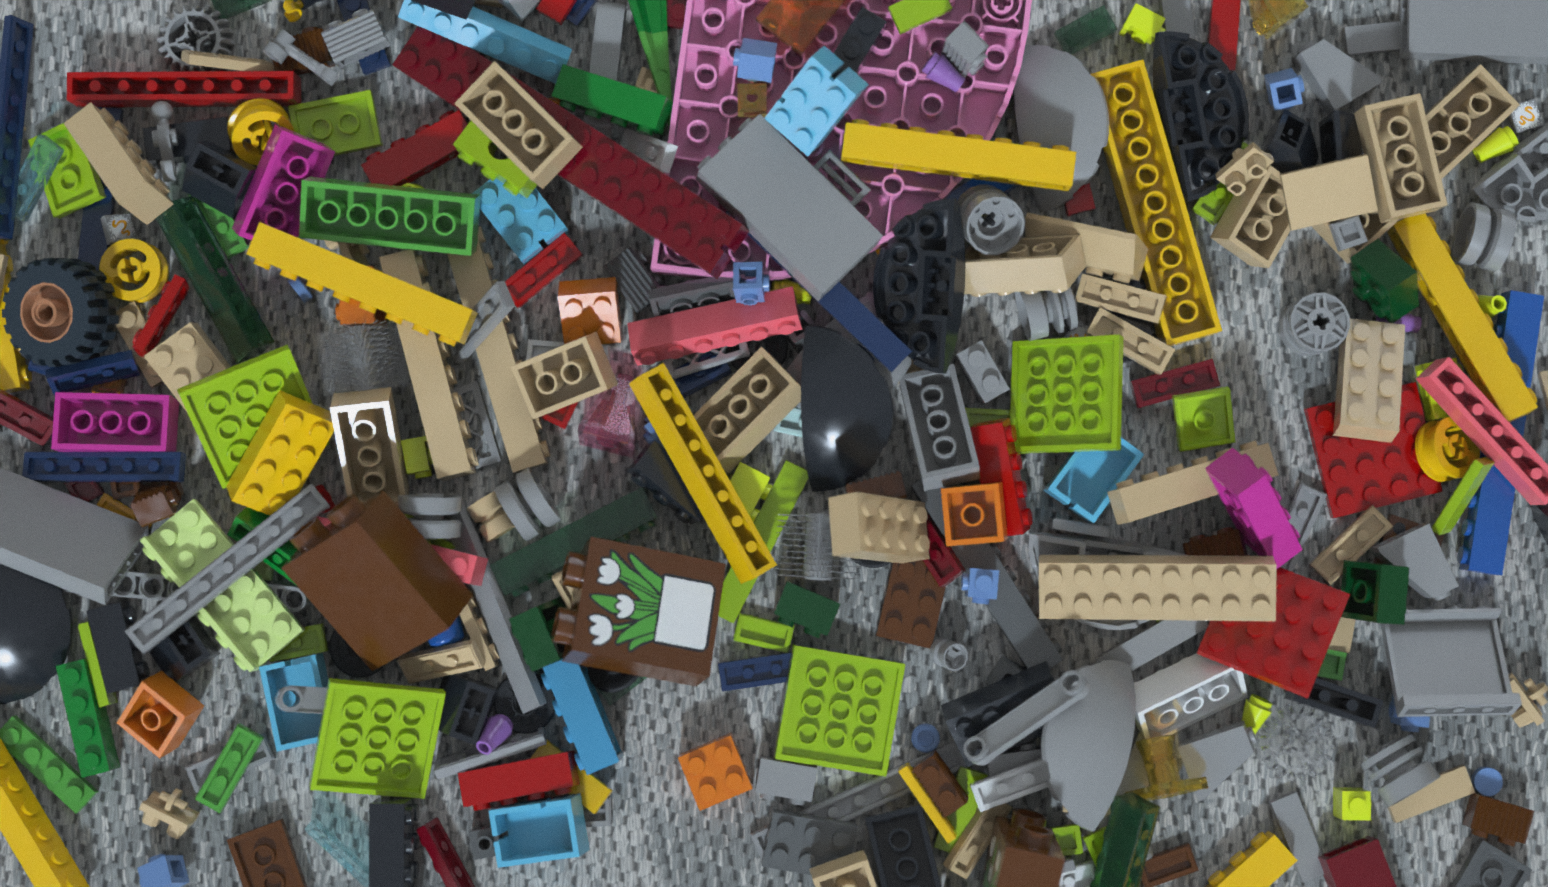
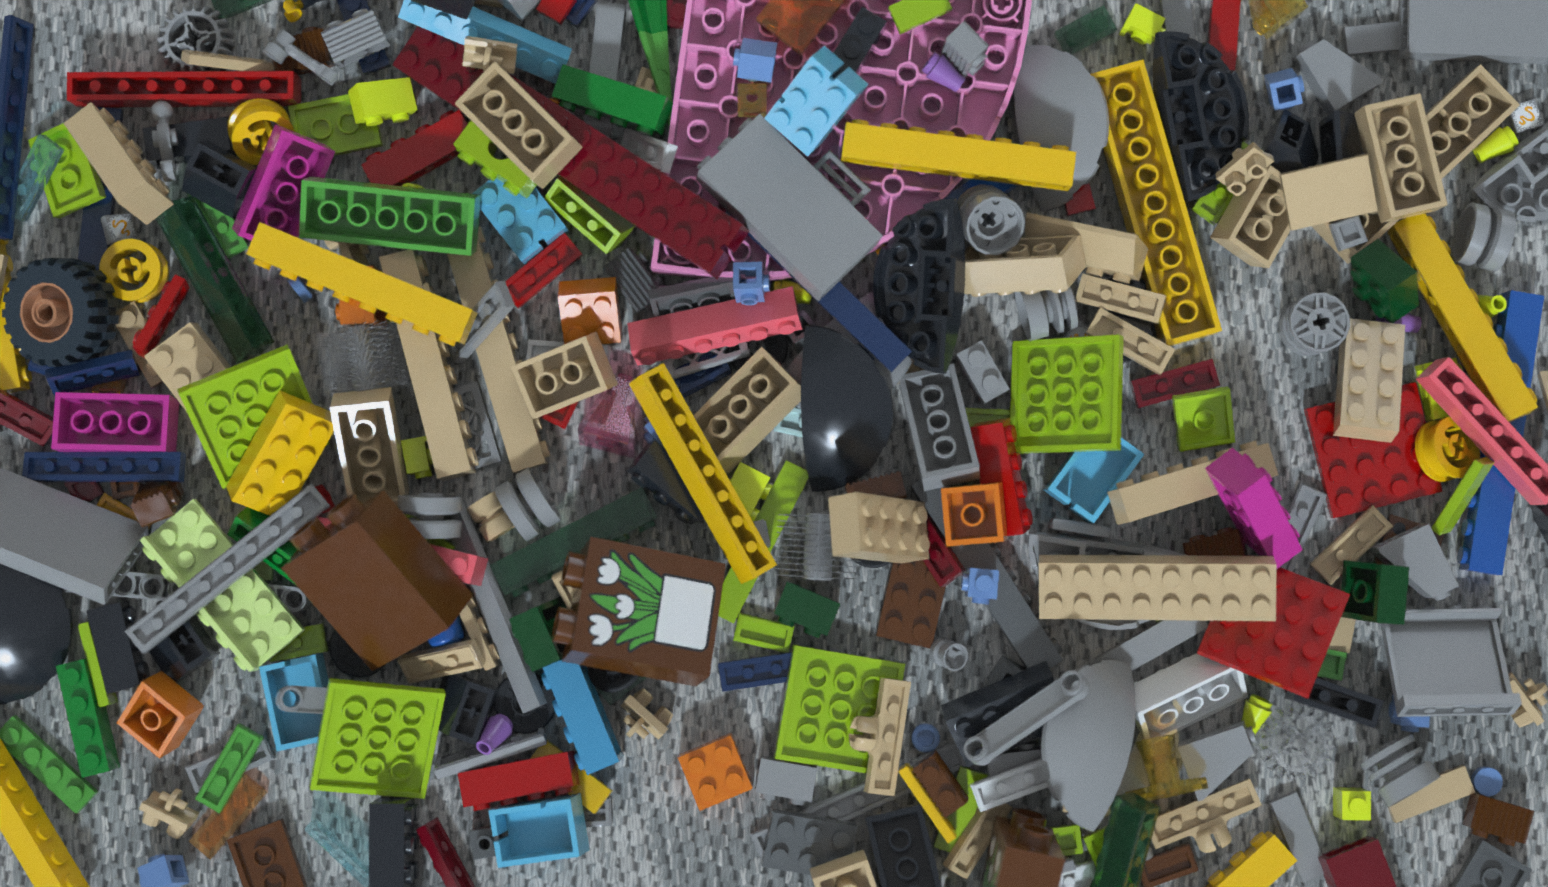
none -> clear orange tile [189,774,268,860]
none -> neon yellow brick [348,77,418,126]
none -> tan hips [462,36,518,74]
none -> lime brick [544,177,635,254]
none -> tan hips [621,688,673,740]
none -> light grey tile [754,519,771,548]
none -> tan plate [849,677,911,796]
none -> tan plate [1144,778,1262,853]

